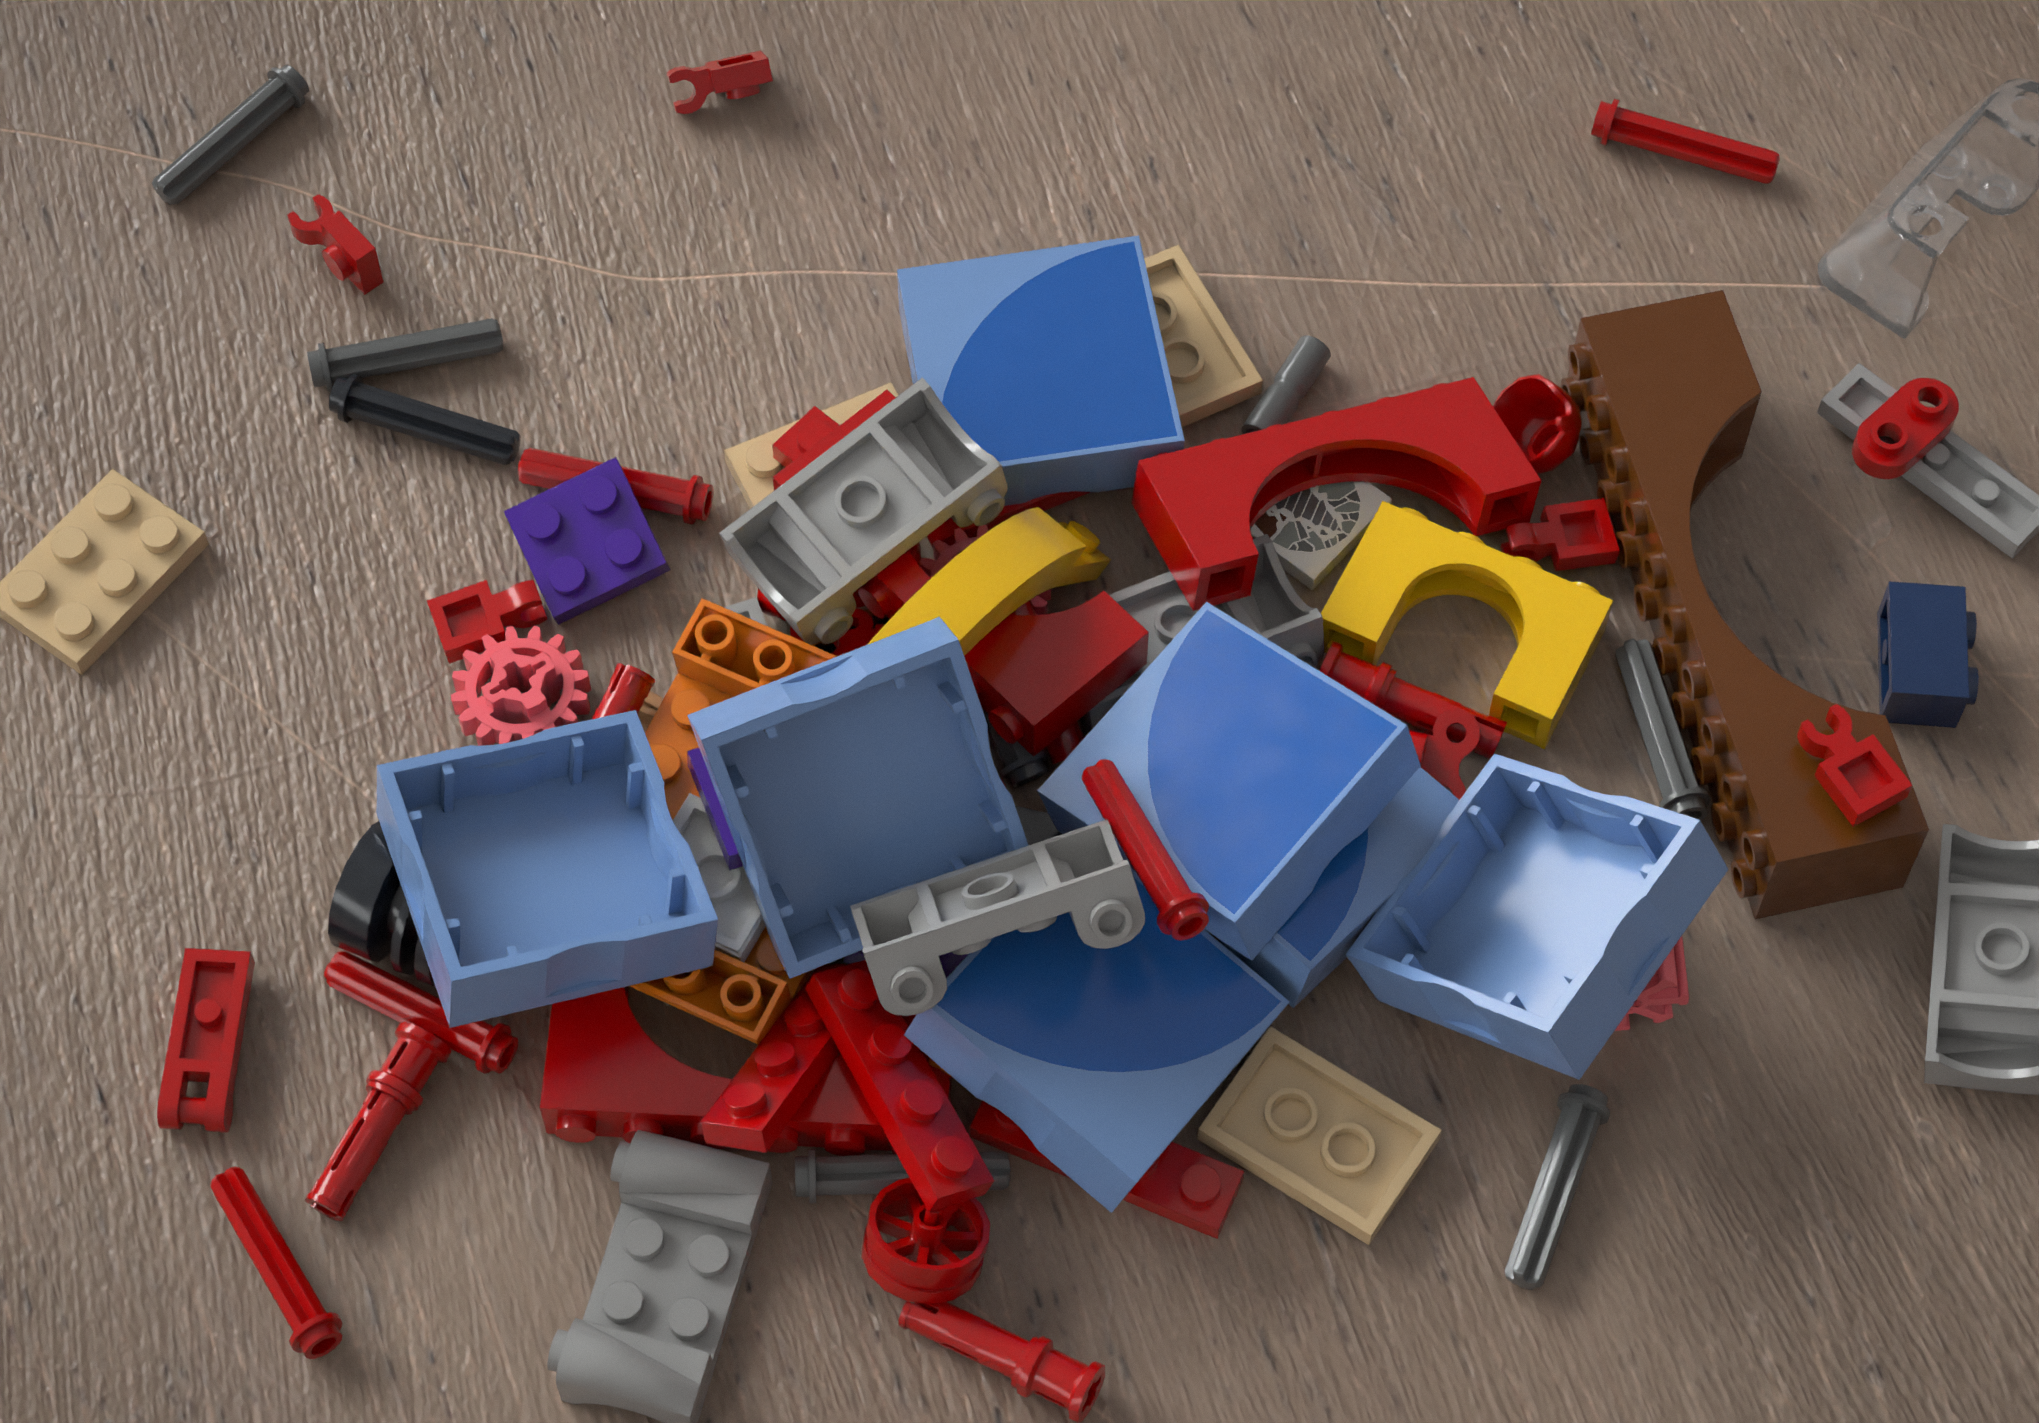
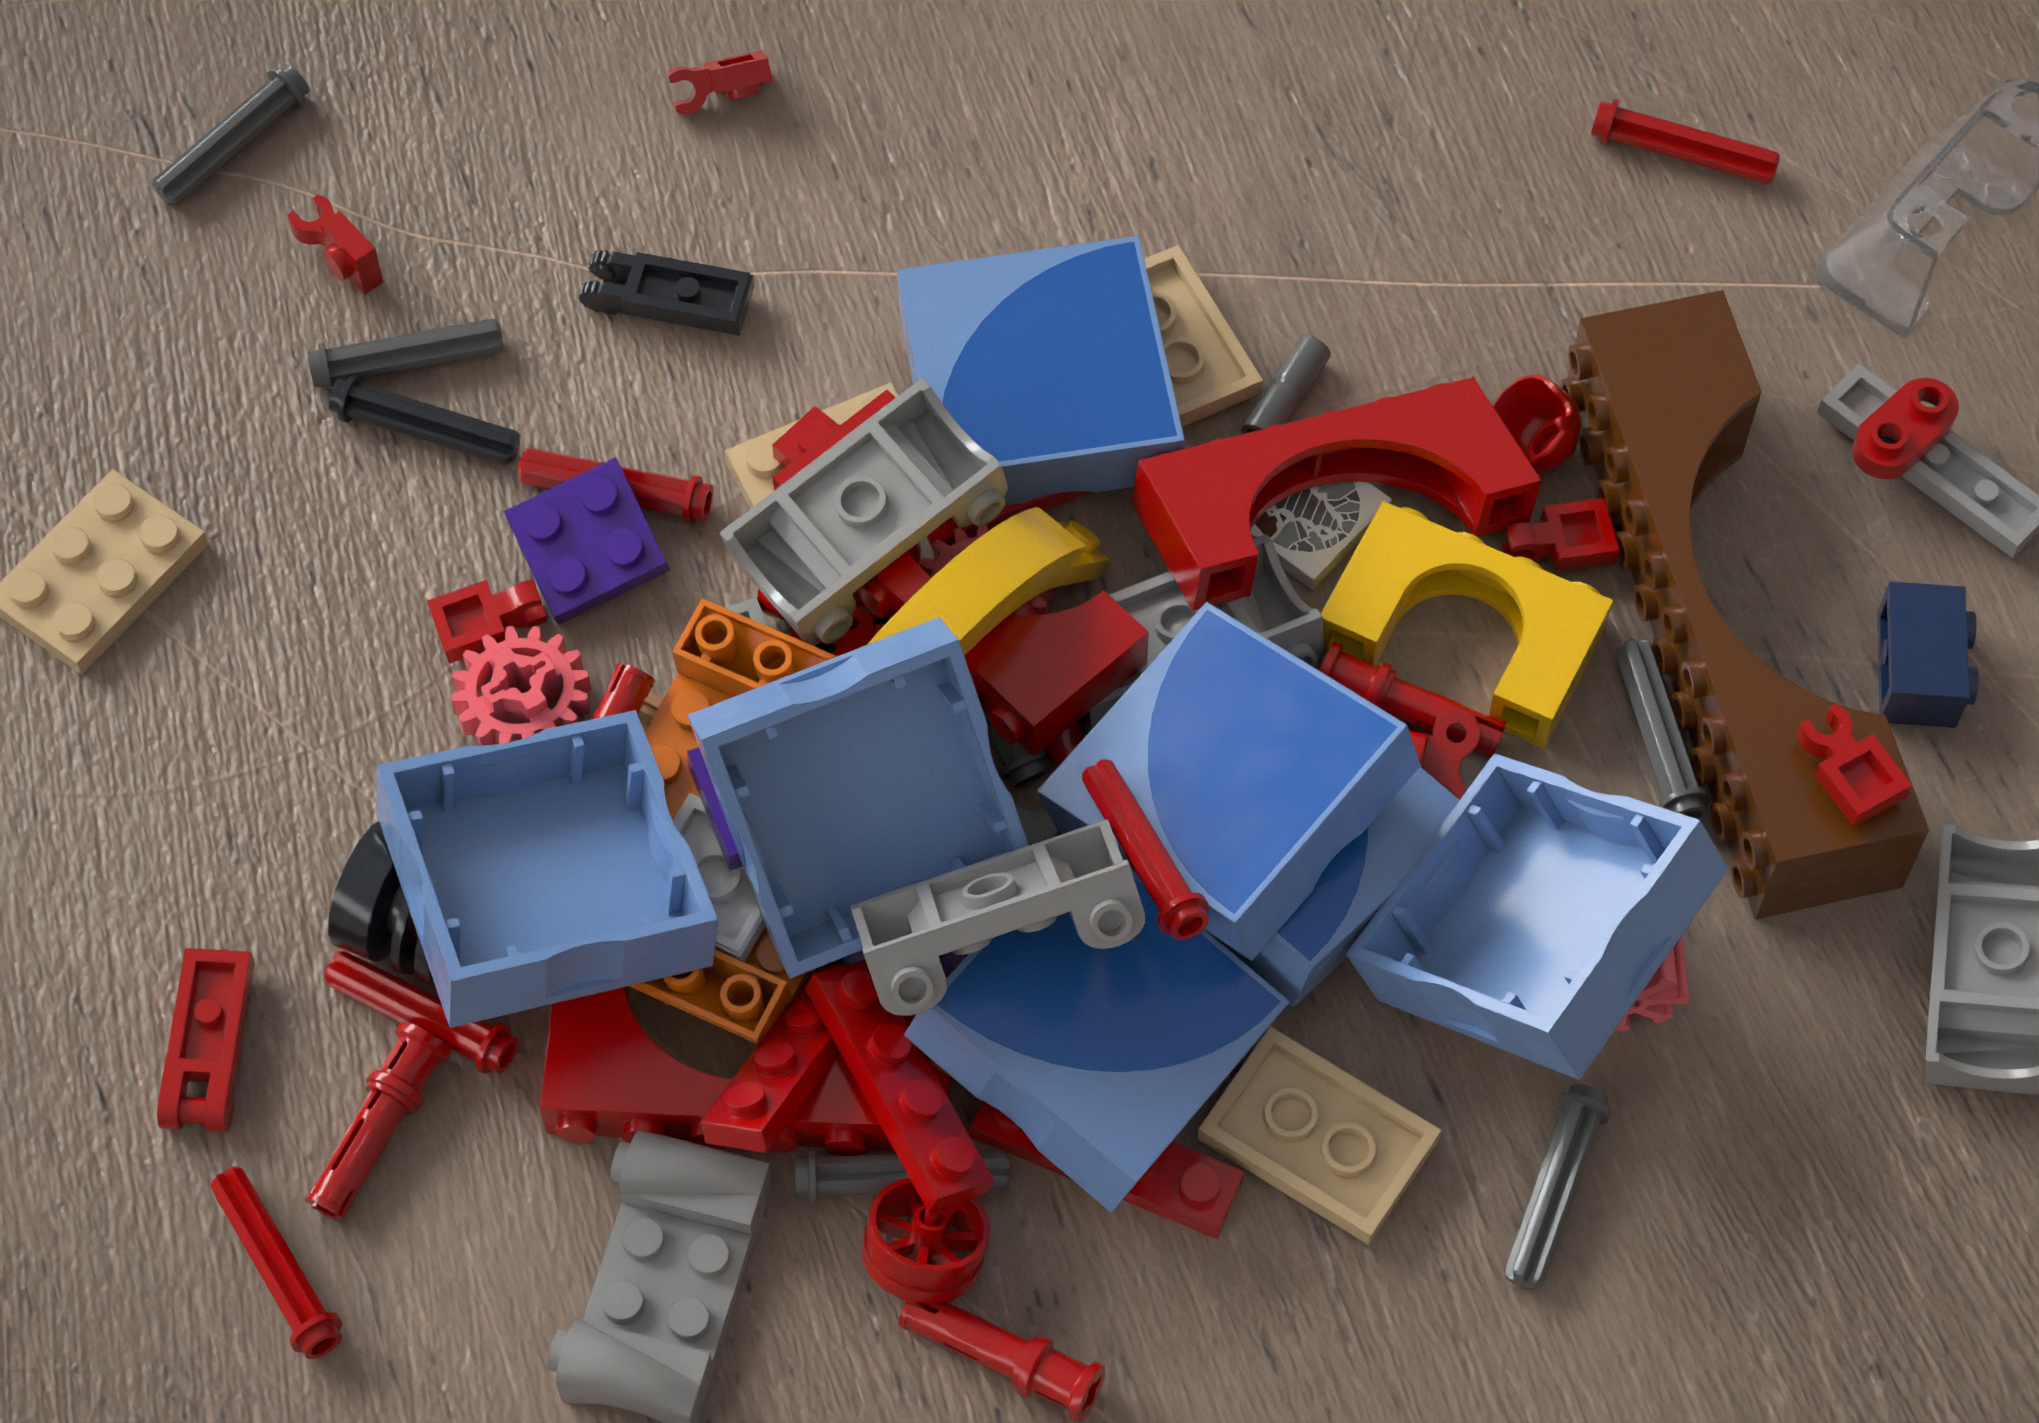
none -> black hinge [577,250,755,336]

